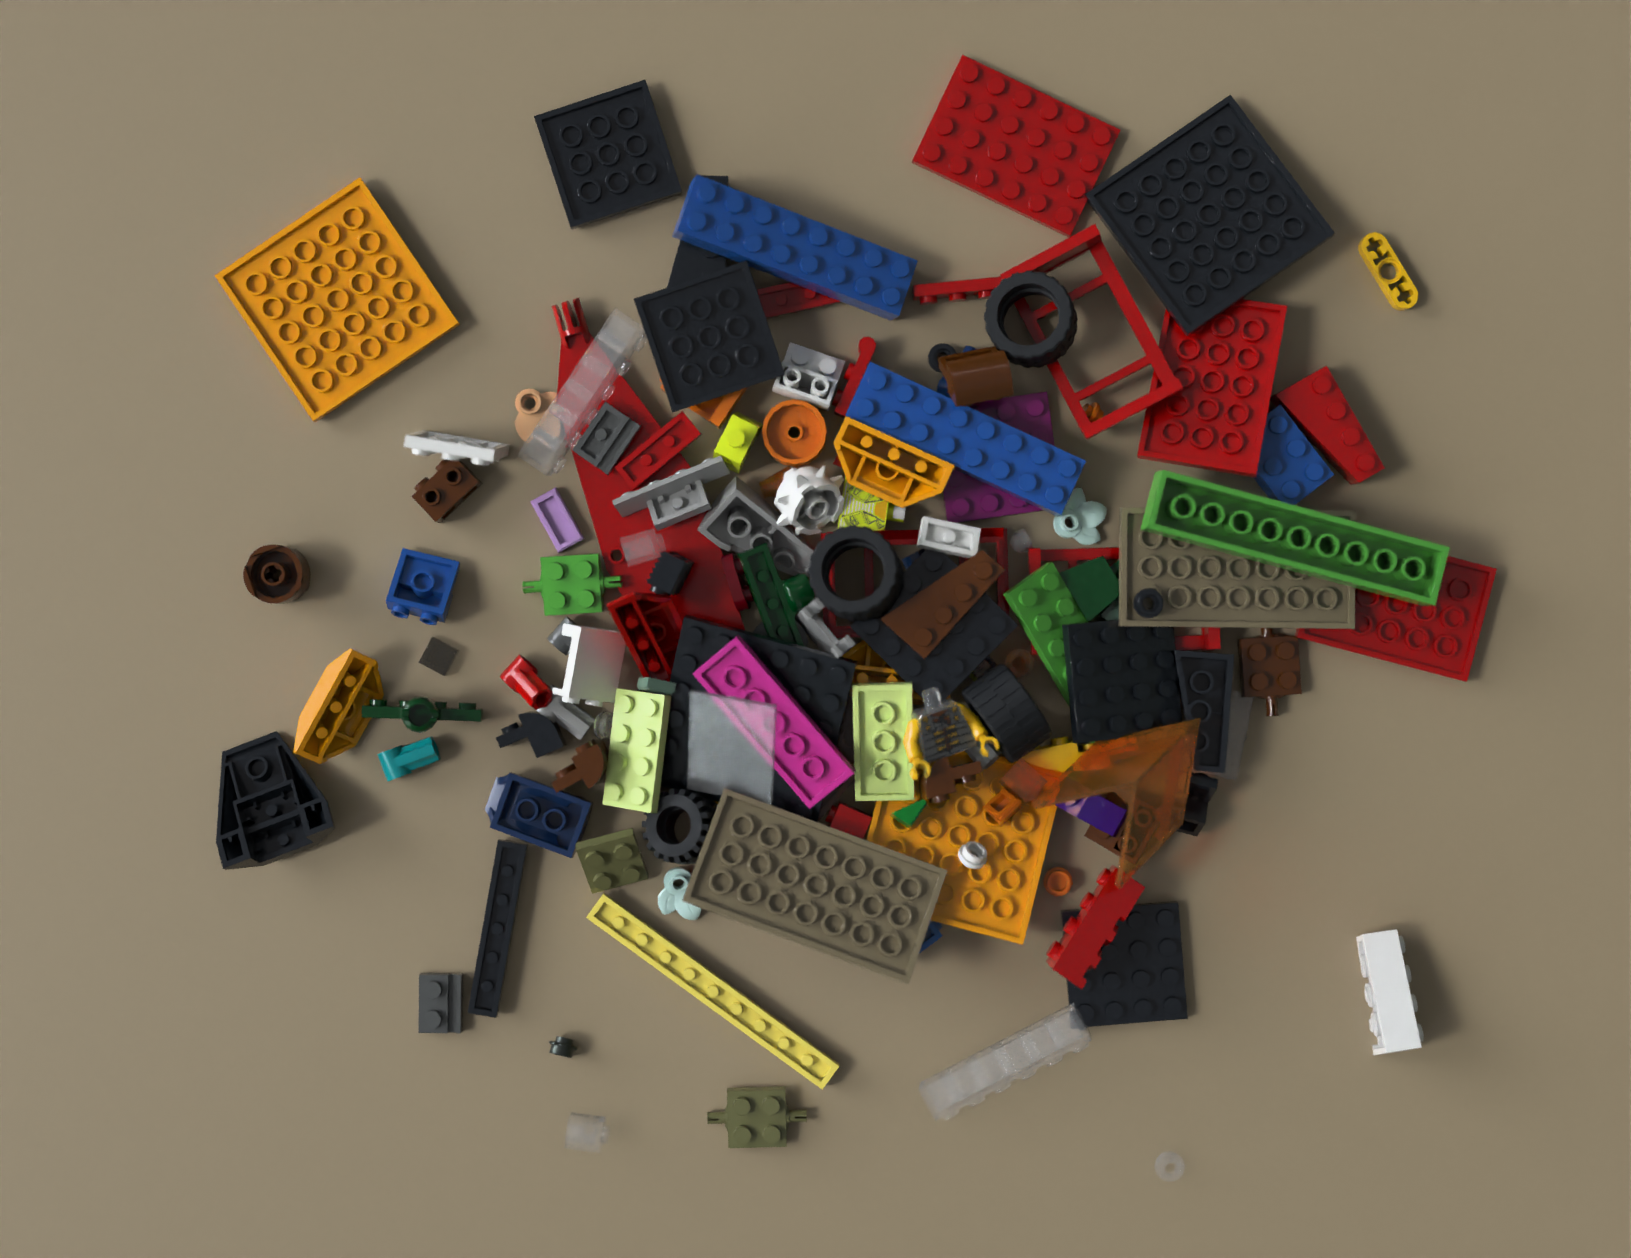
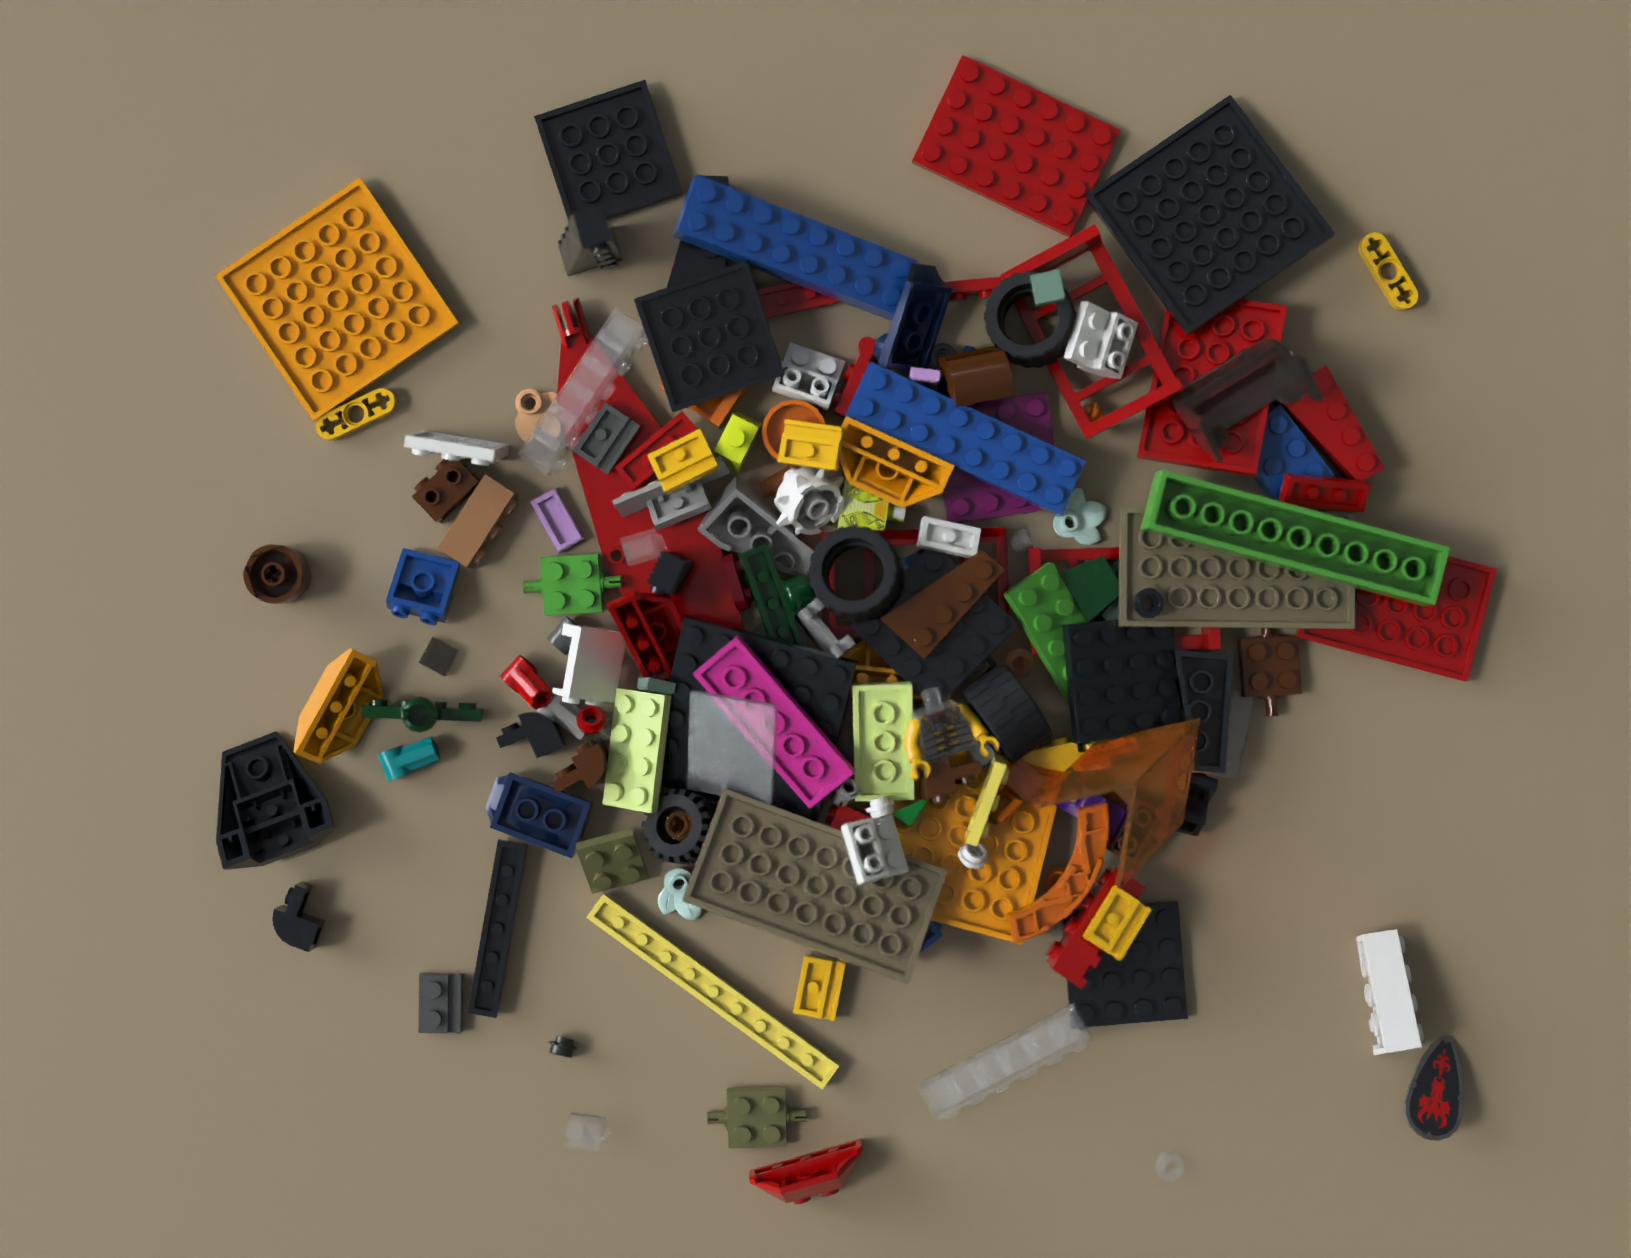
none -> black brick [273,882,325,952]
none -> yellow beam [316,388,397,441]
none -> medium nougat brick [437,474,518,568]
none -> black wedge [558,205,623,276]
none -> red plate [576,705,606,734]
none -> yellow plate [647,429,720,495]
none -> clear orange cone [665,810,691,840]
none -> red wedge [749,1139,863,1205]
none -> yellow plate [778,419,845,471]
none -> yellow plate [793,954,846,1021]
none -> light grey pin [832,778,859,807]
none -> white brick [841,814,909,886]
none -> white plate [866,796,895,819]
none -> dark blue slope [873,262,953,370]
none -> lavender tile [908,367,940,389]
none -> light yellow plate [965,753,1010,847]
none -> orange tile [1007,802,1109,944]
none -> sand green tile [1030,269,1066,307]
none -> white brick [1063,301,1138,379]
none -> yellow plate [1082,885,1152,961]
none -> clear smoke windscreen [1171,338,1323,462]
none -> red plate [1279,473,1371,513]
none -> shield [1404,1036,1464,1141]

